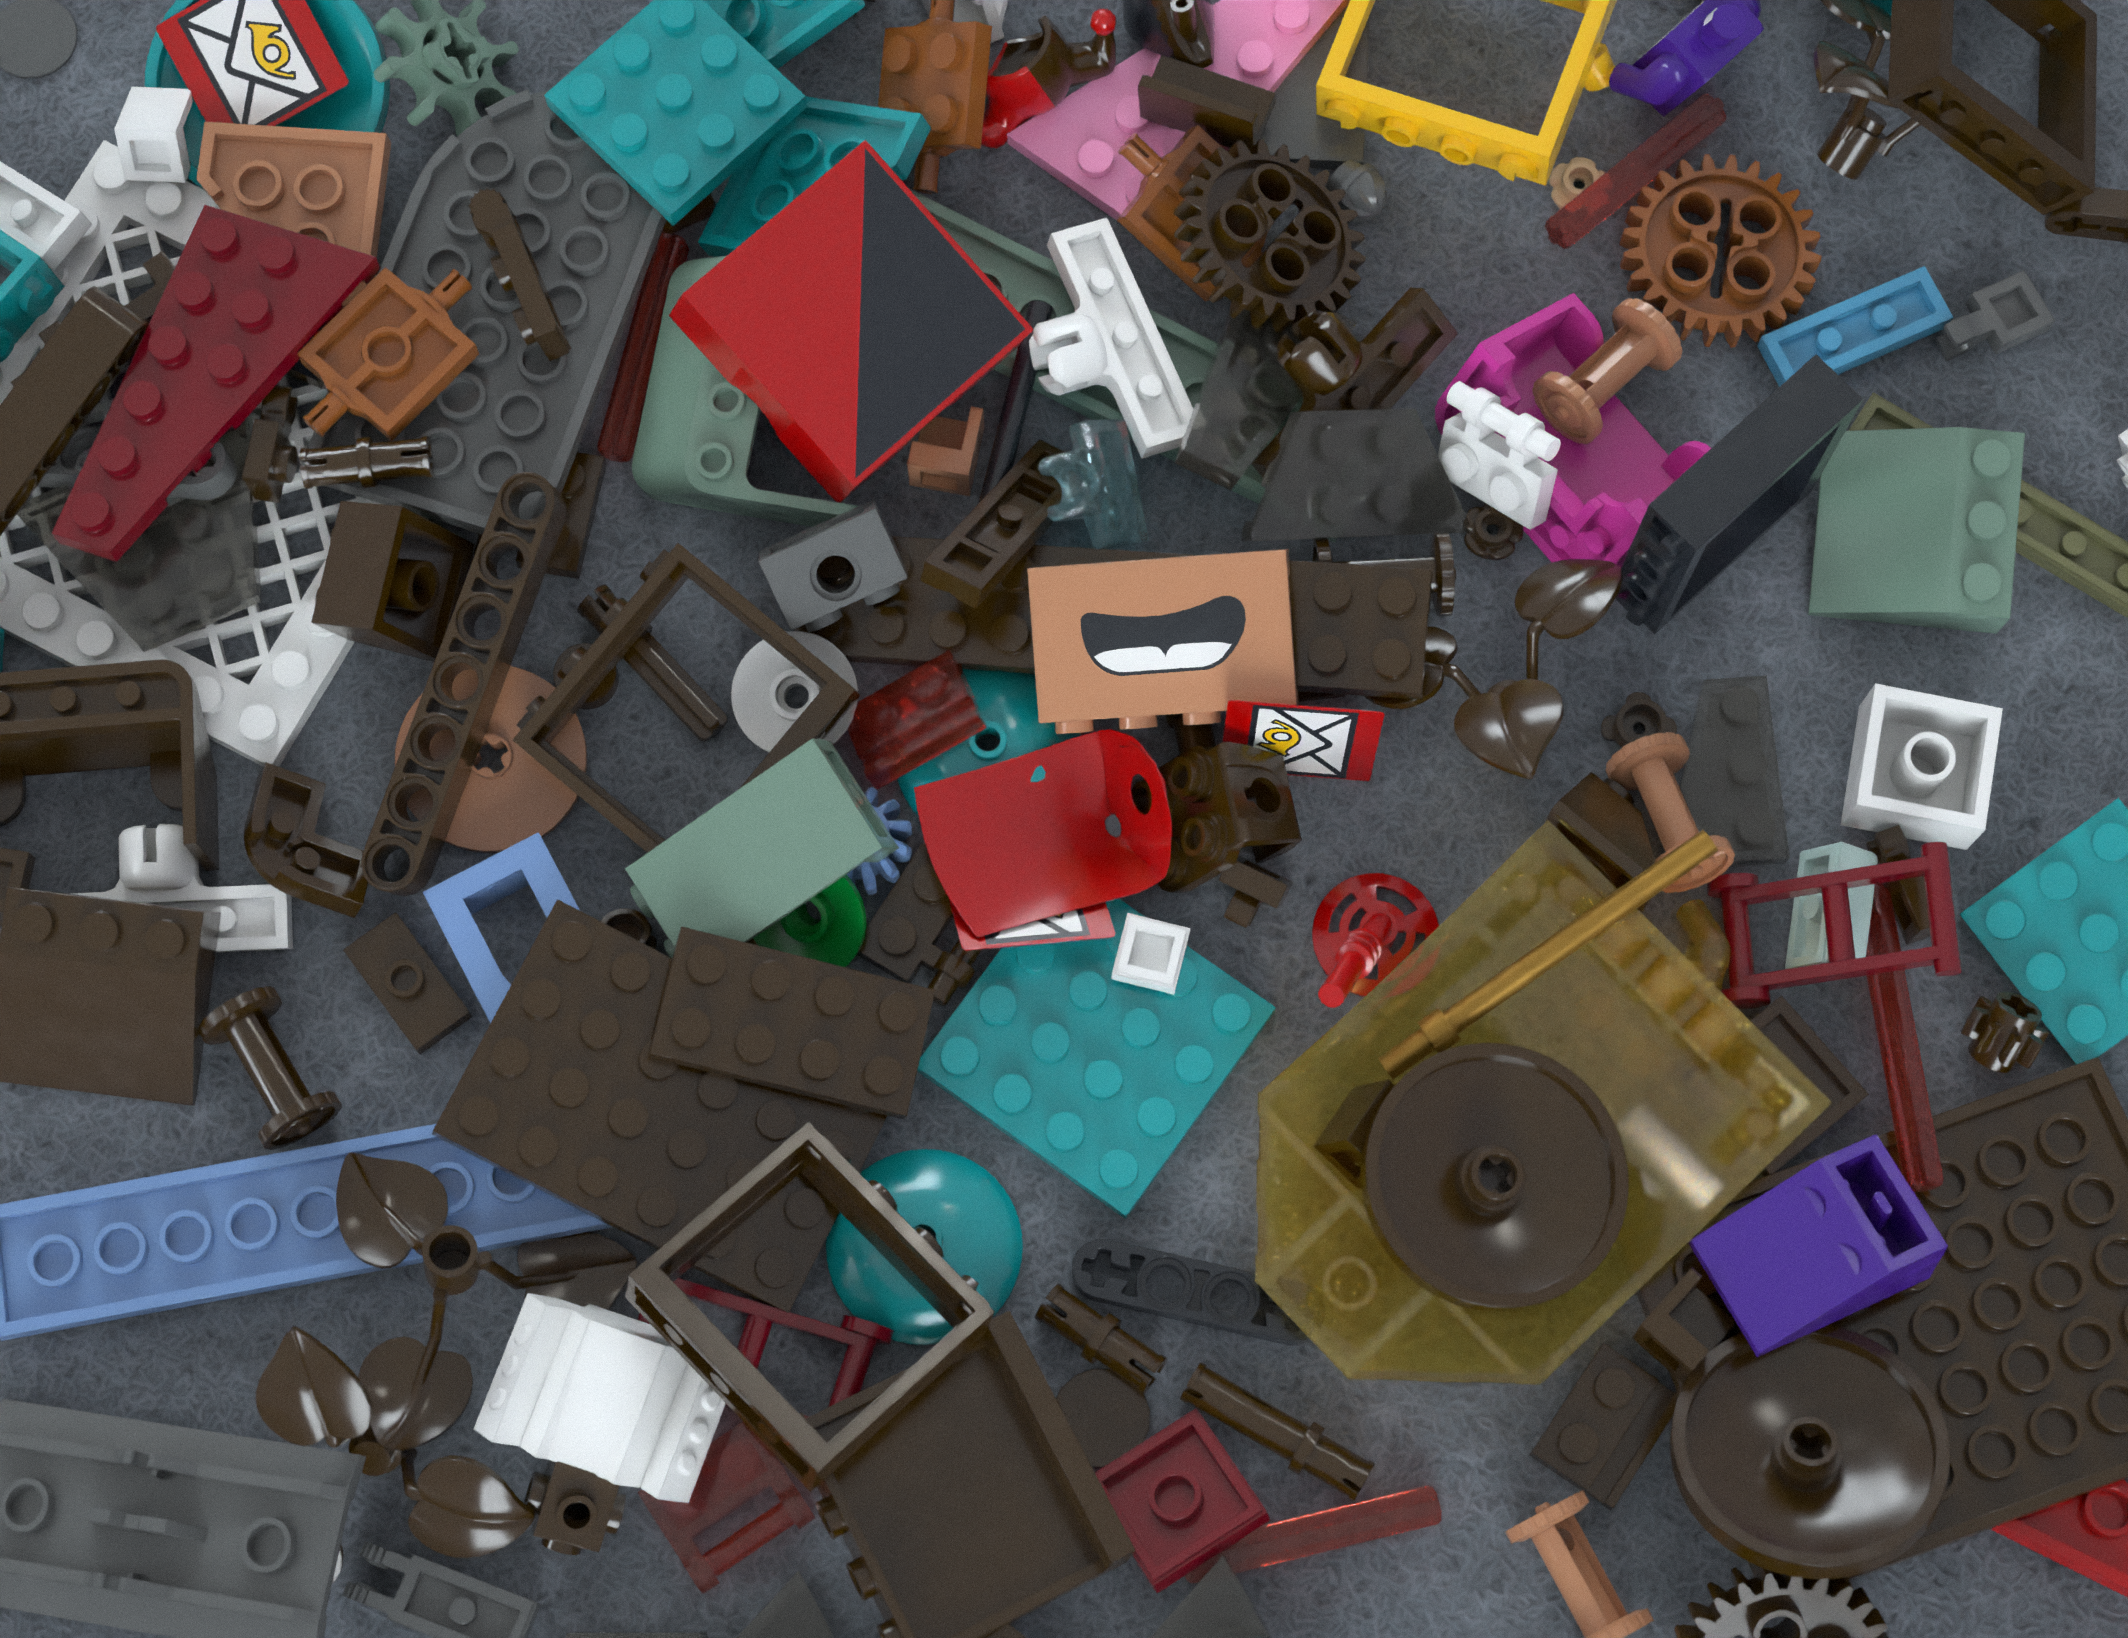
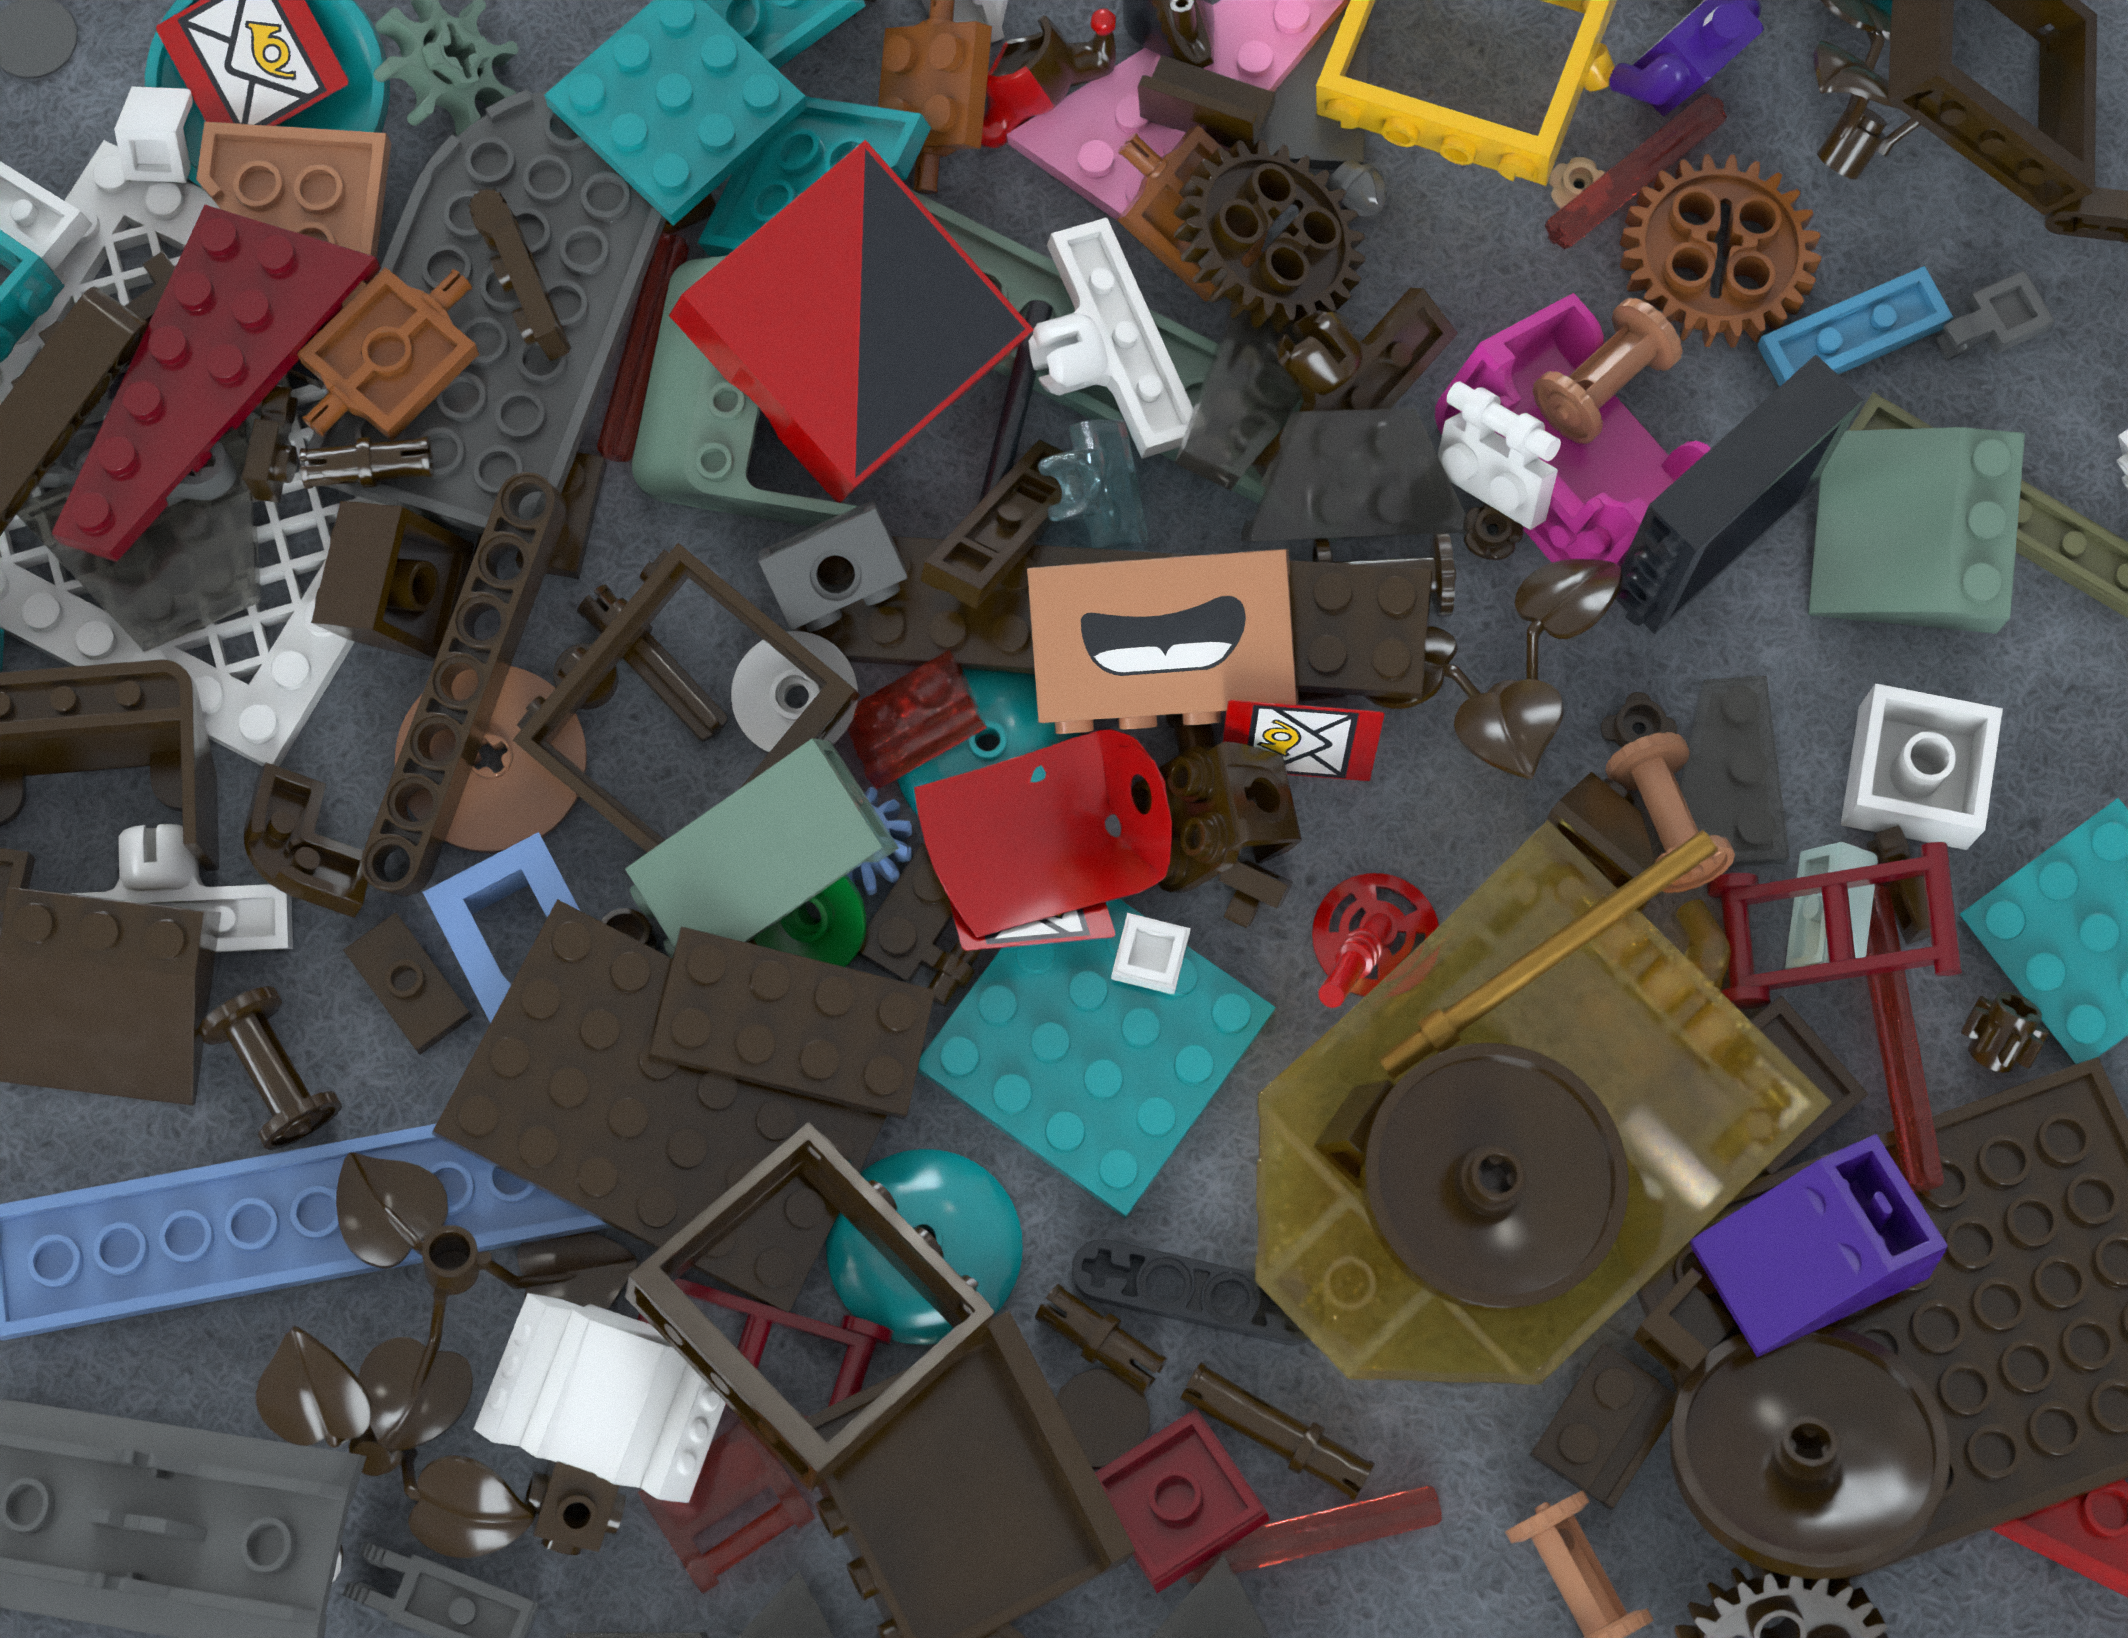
nougat panel [907,406,985,496] -> none

